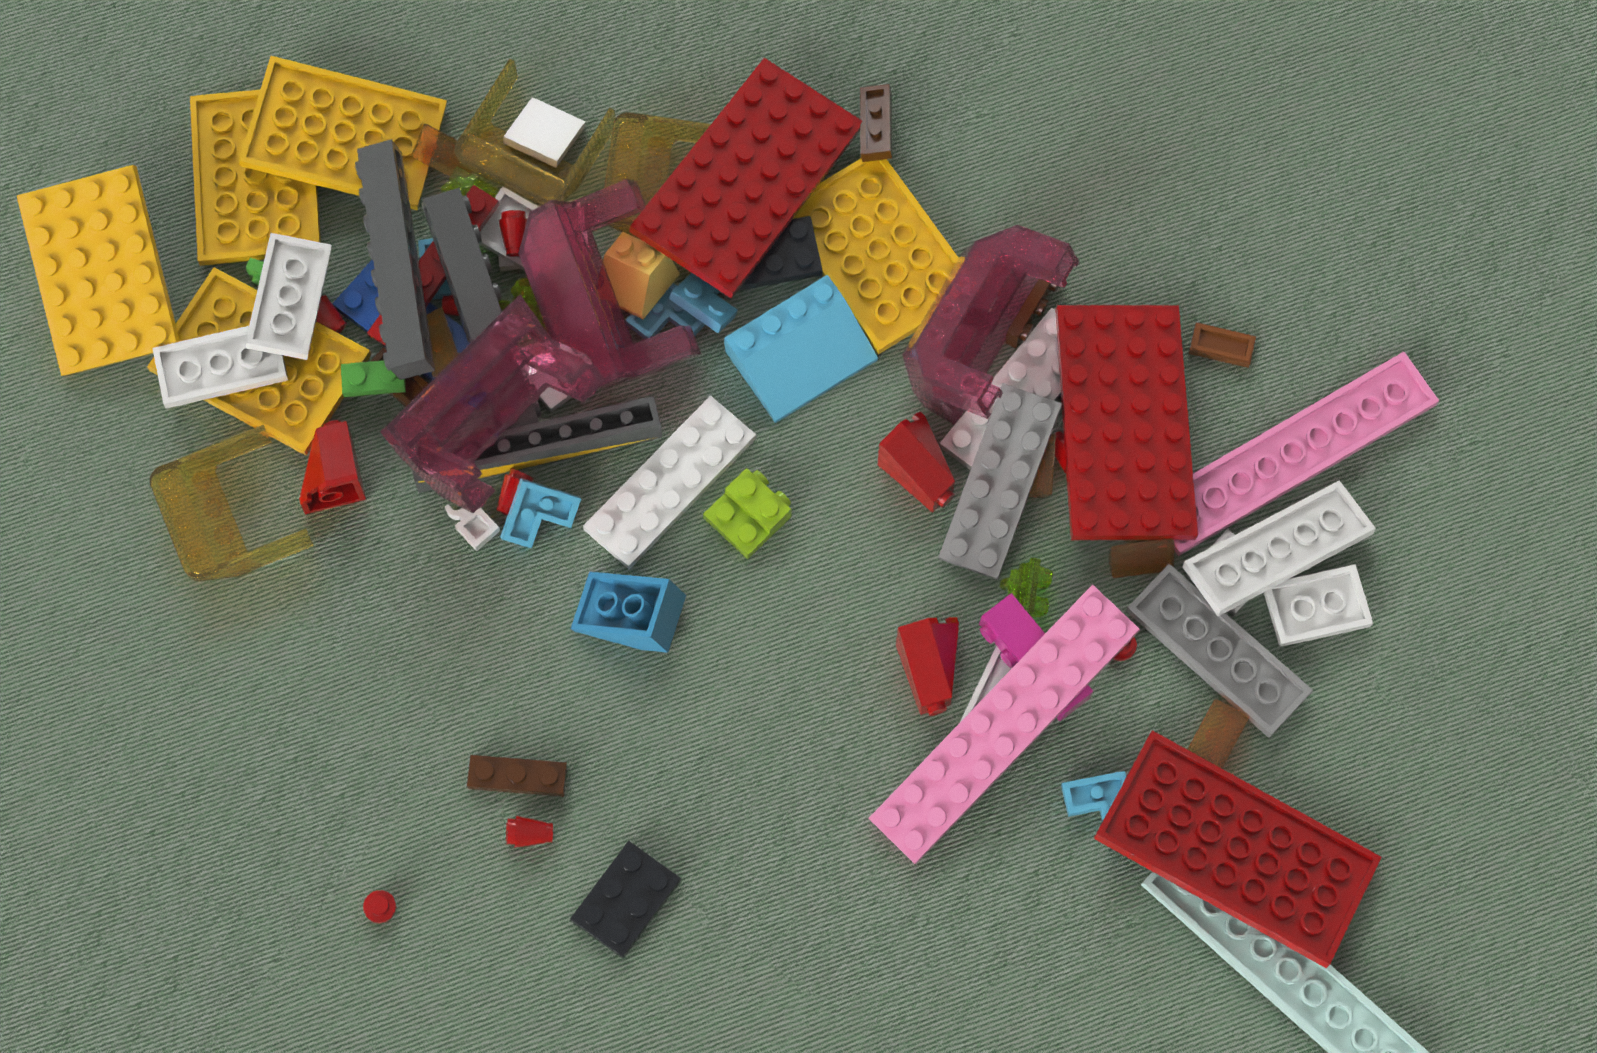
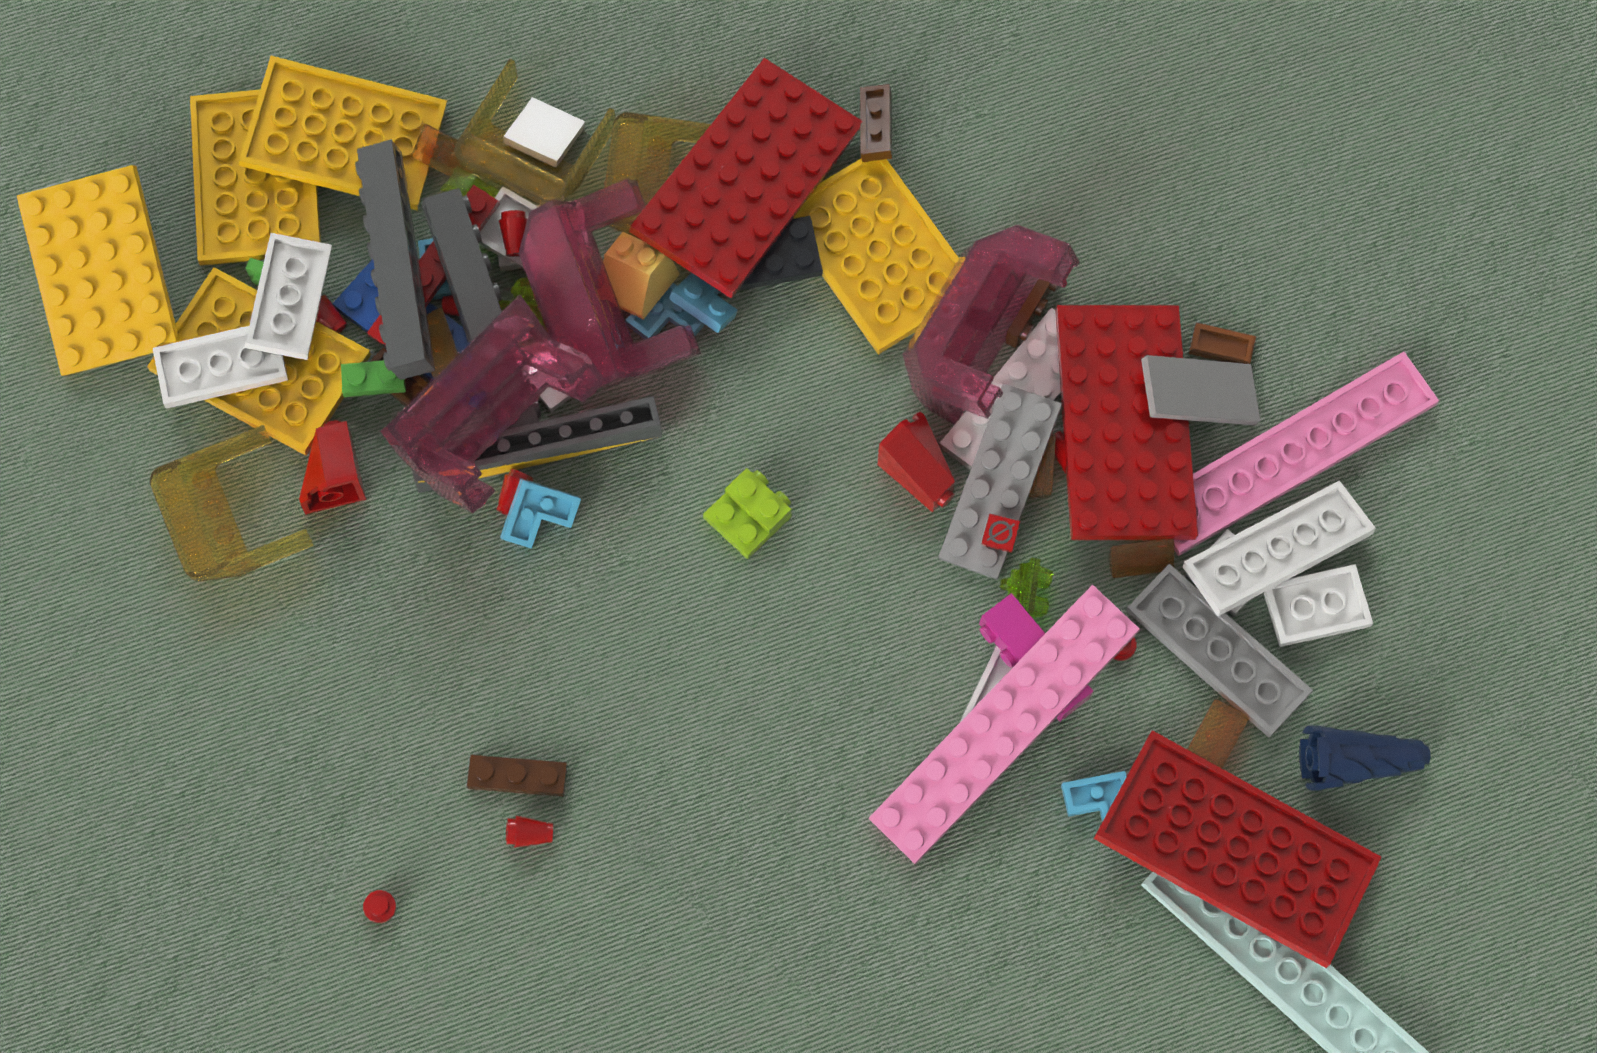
white plate [445,494,500,551] -> none
black plate [570,841,681,959] -> none
dark azure slope [571,572,686,653] -> none
white plate [583,395,756,570] -> none
medium azure slope [724,275,878,423] -> none
red slope [896,617,959,716] -> none
none -> red tile [981,513,1020,553]
none -> light grey tile [1141,355,1260,425]
none -> dark blue cone [1299,725,1431,791]

